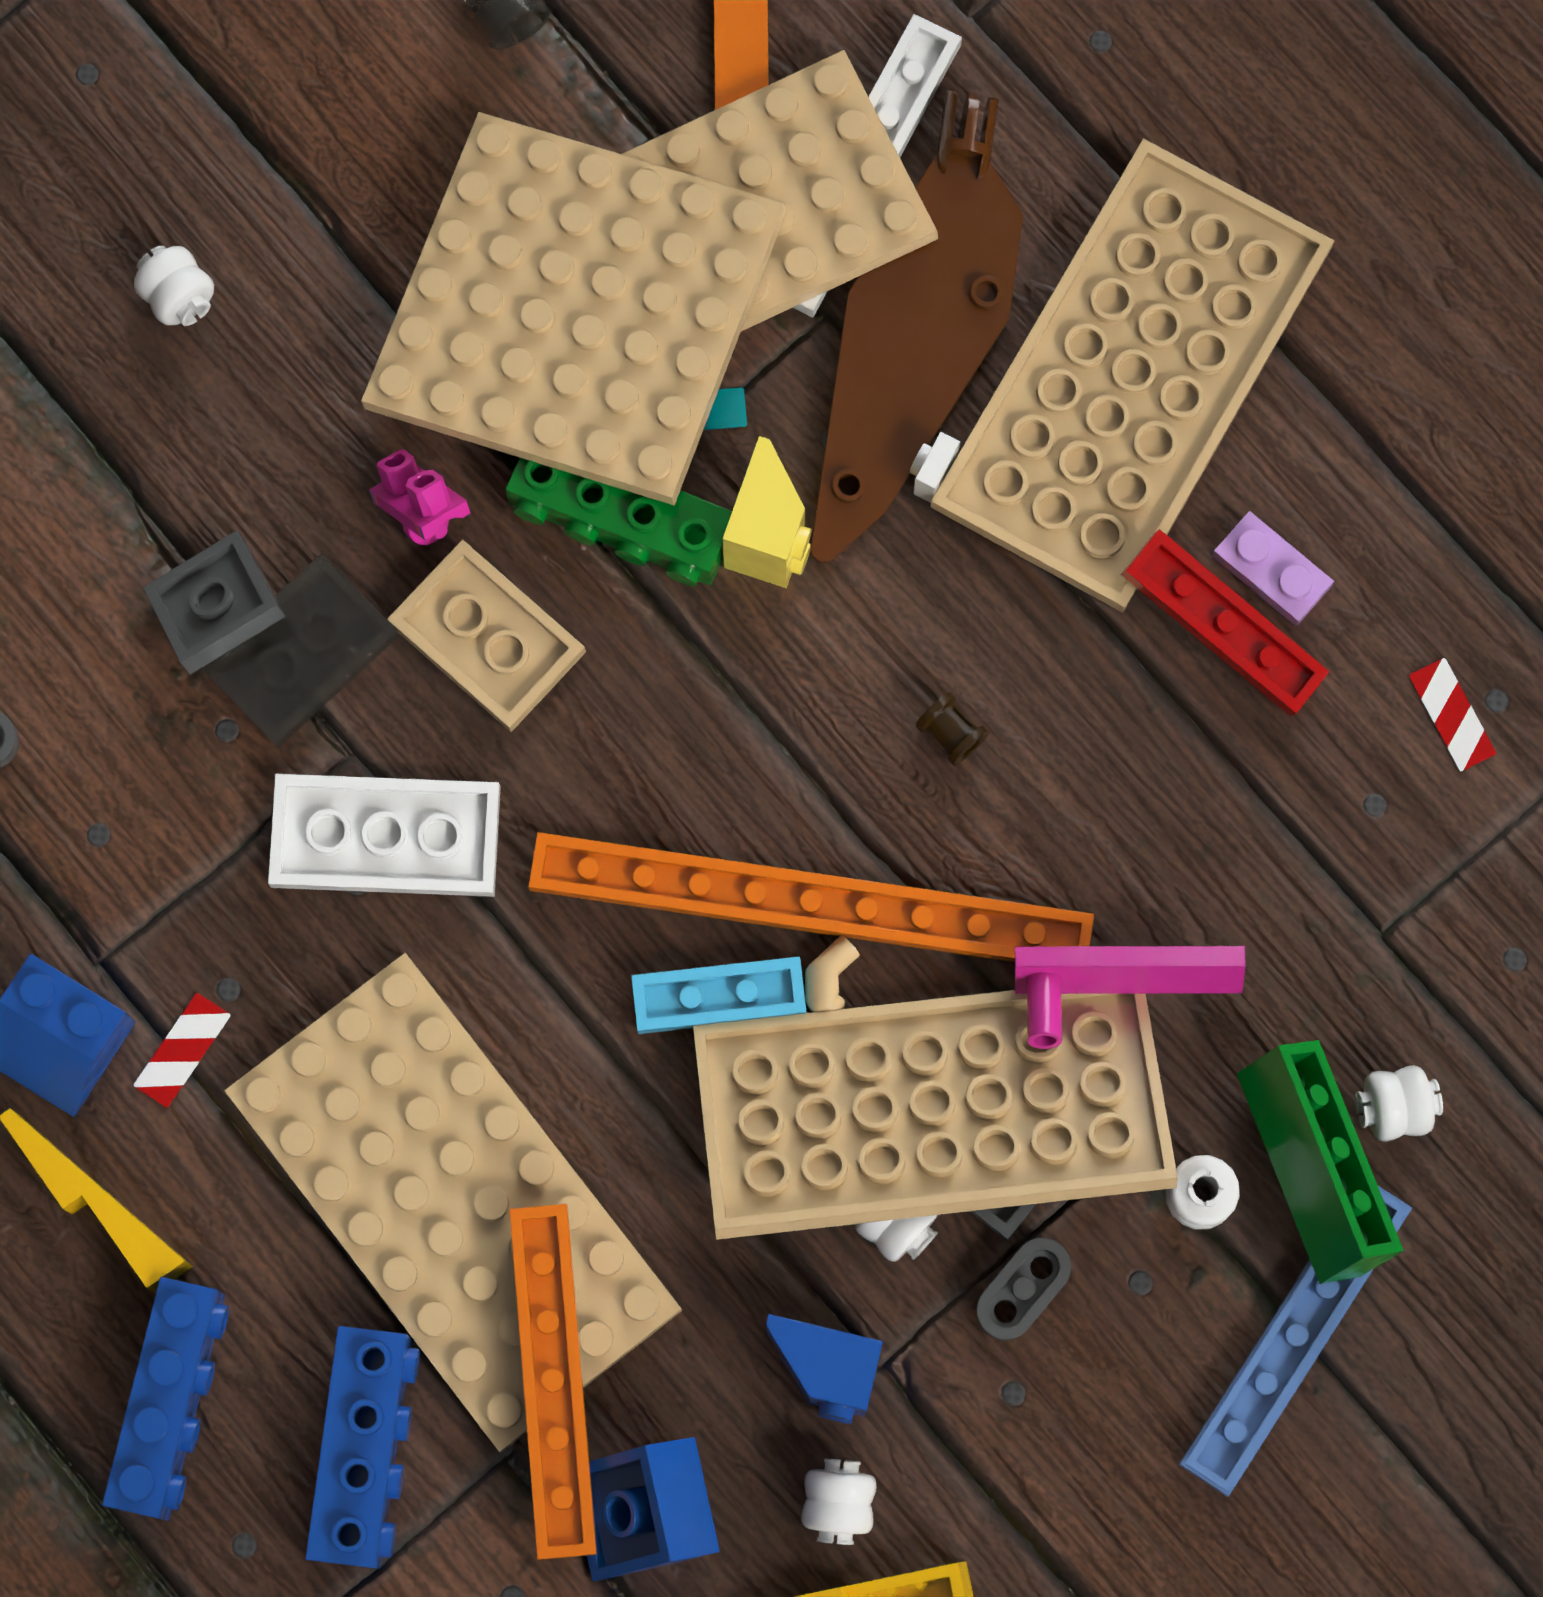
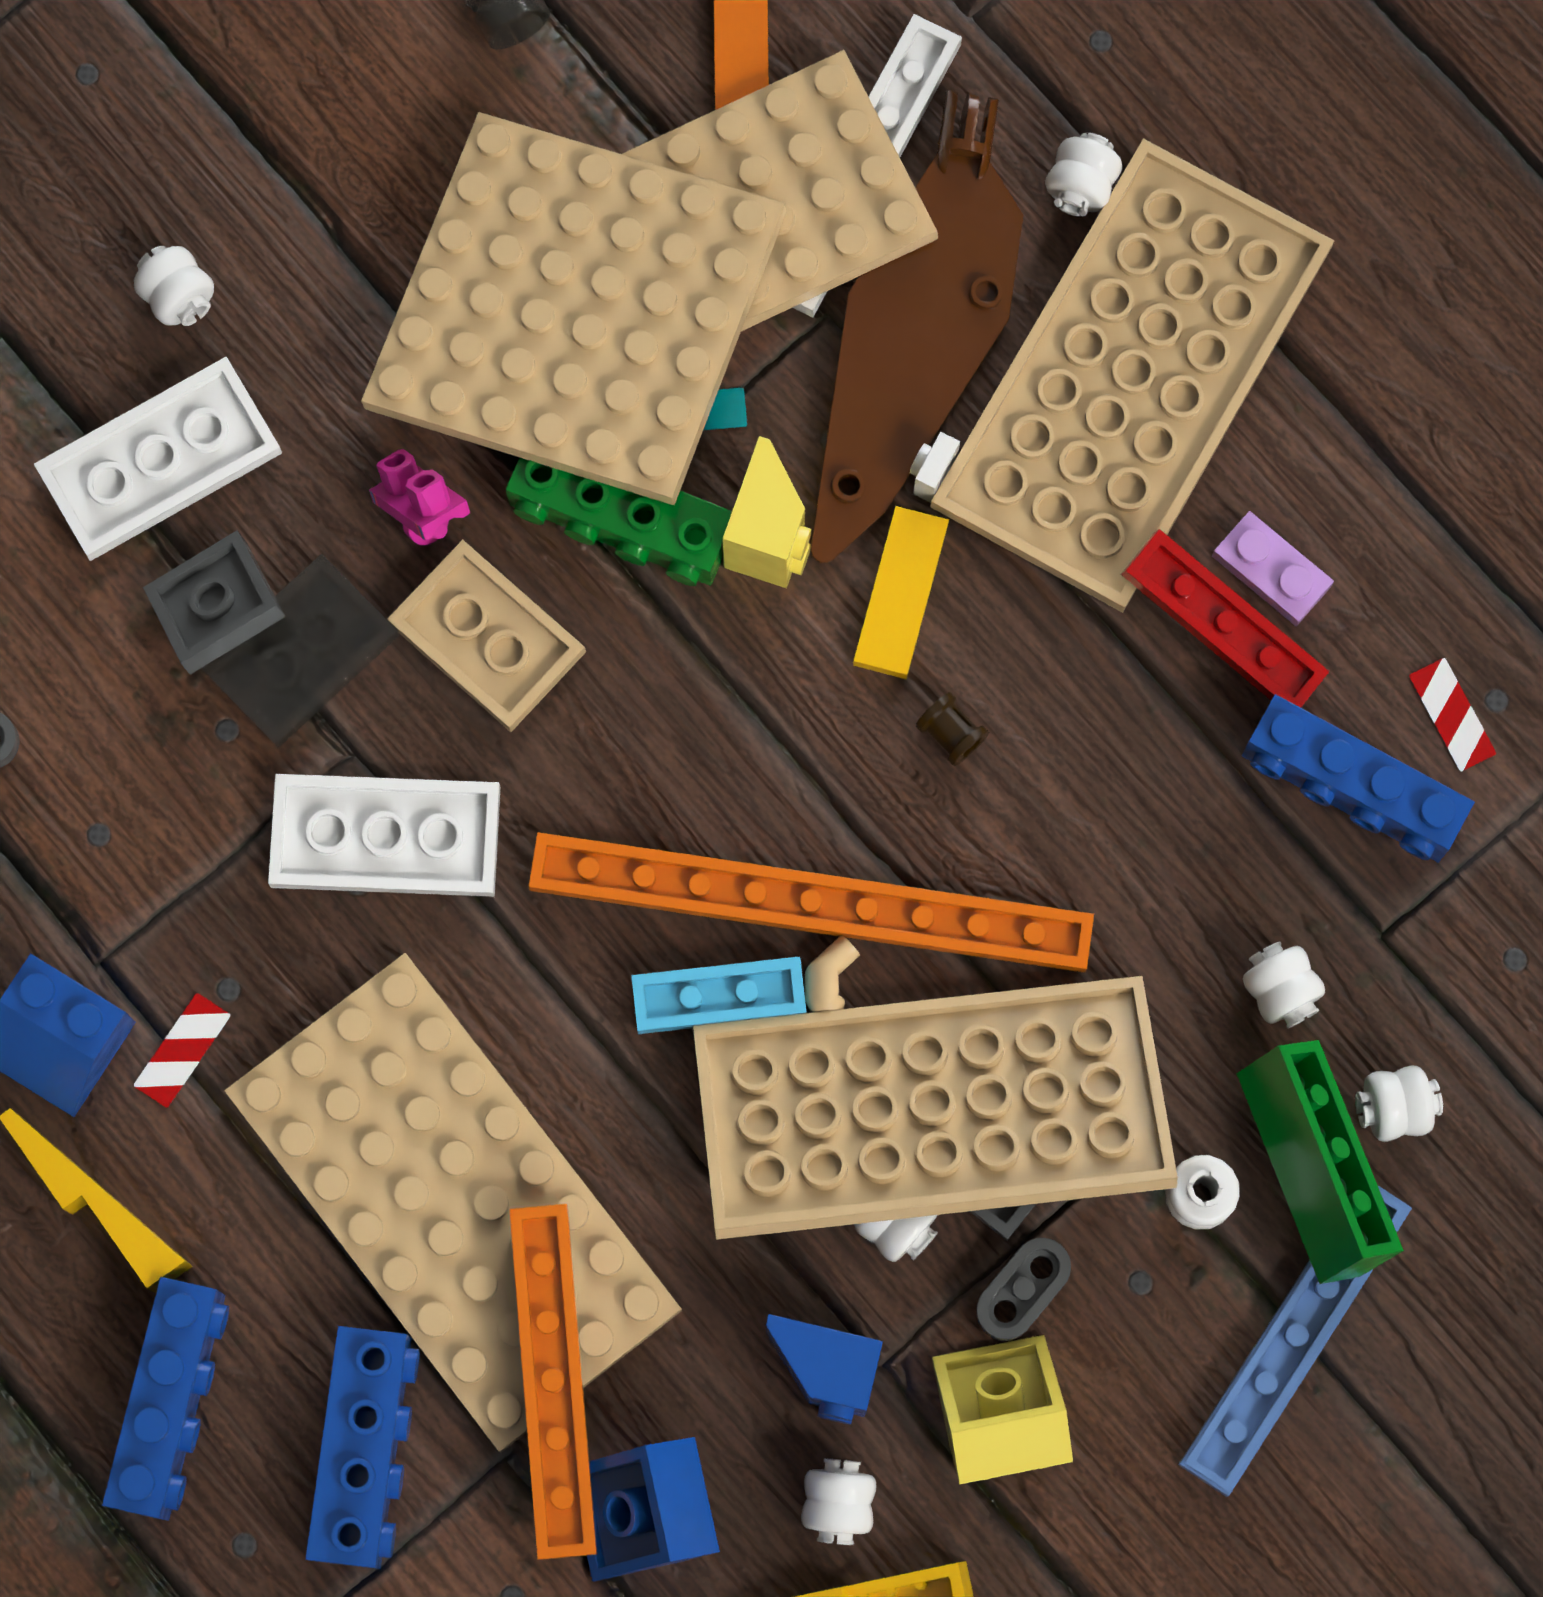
dark pink piece [1015,946,1246,1049] -> none
none -> white plate [34,357,282,561]
none -> yellow tile [853,506,949,679]
none -> light yellow slope [932,1335,1073,1485]
none -> white piece [1045,133,1122,217]
none -> blue brick [1242,694,1475,863]
none -> white piece [1243,942,1325,1028]

